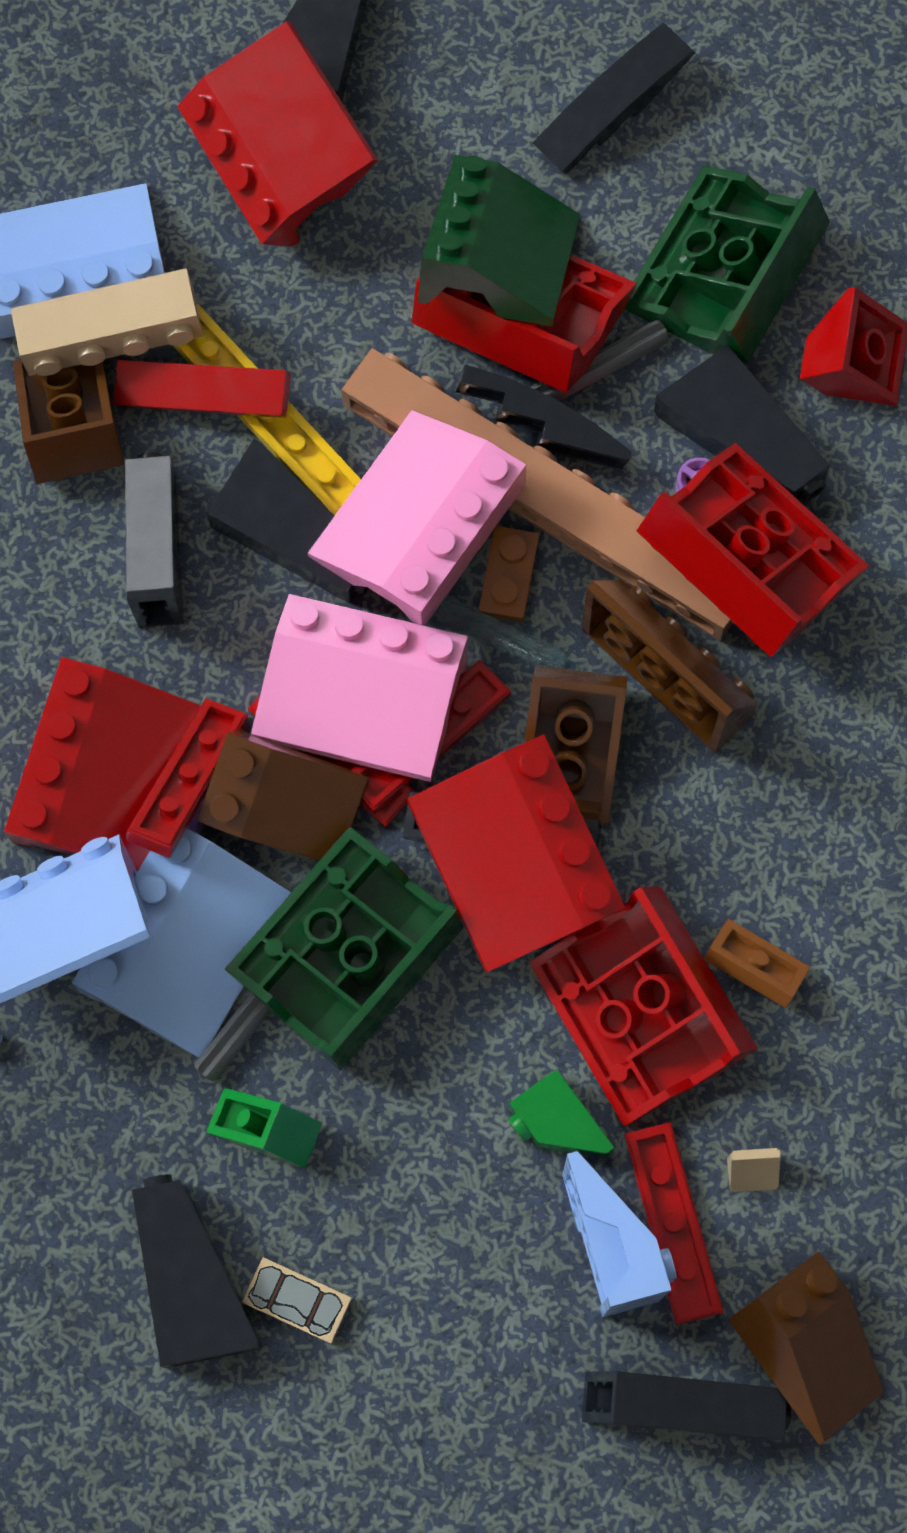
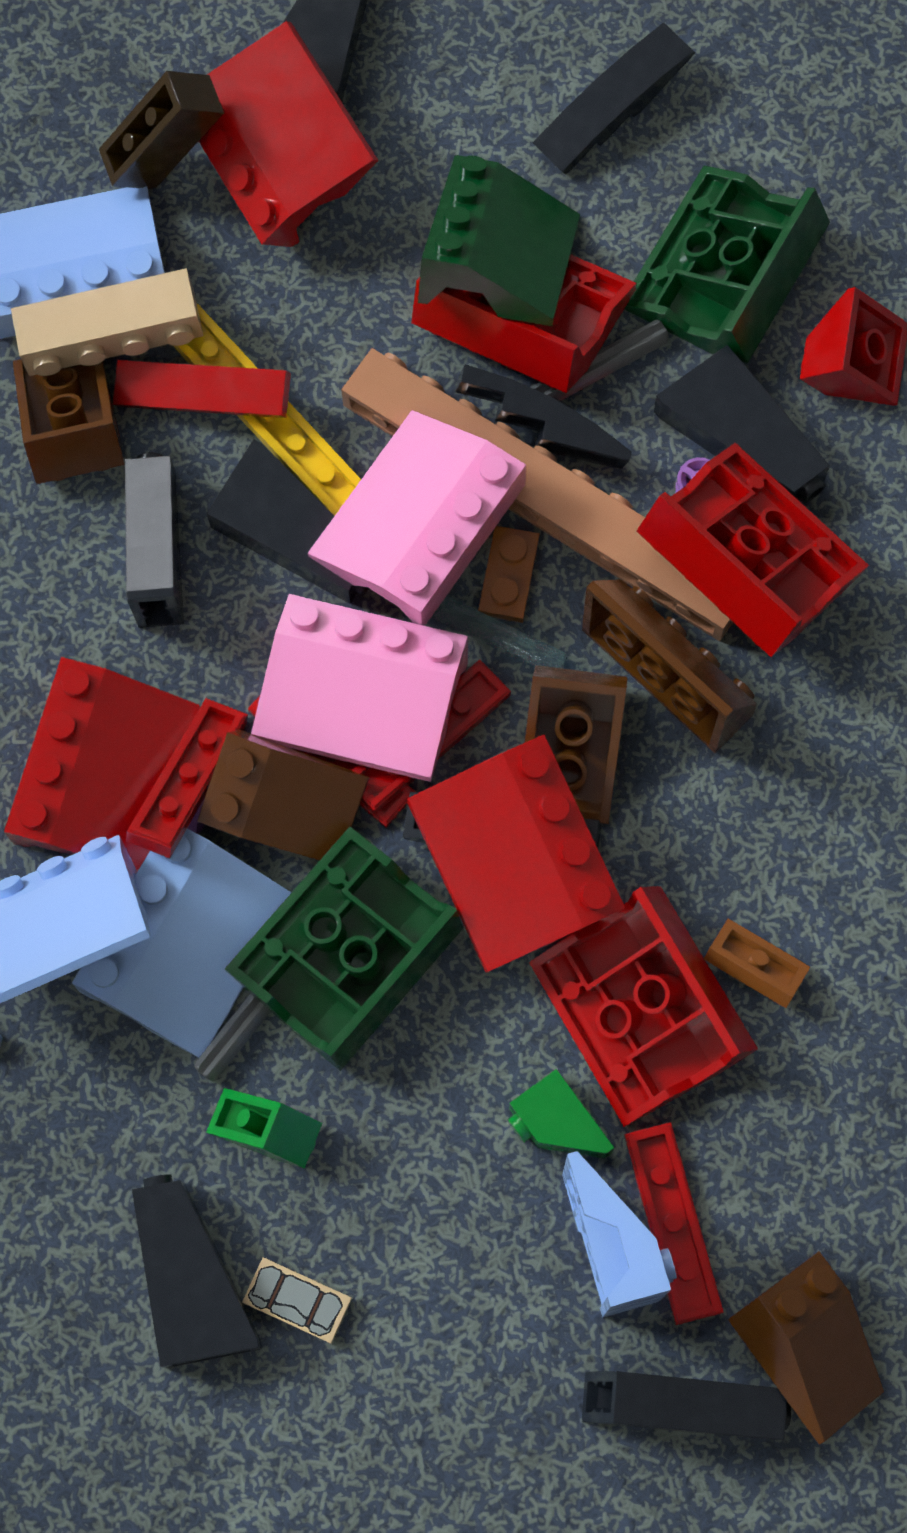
tan slope [727,1148,781,1192] -> none
none -> dark brown brick [99,71,224,189]

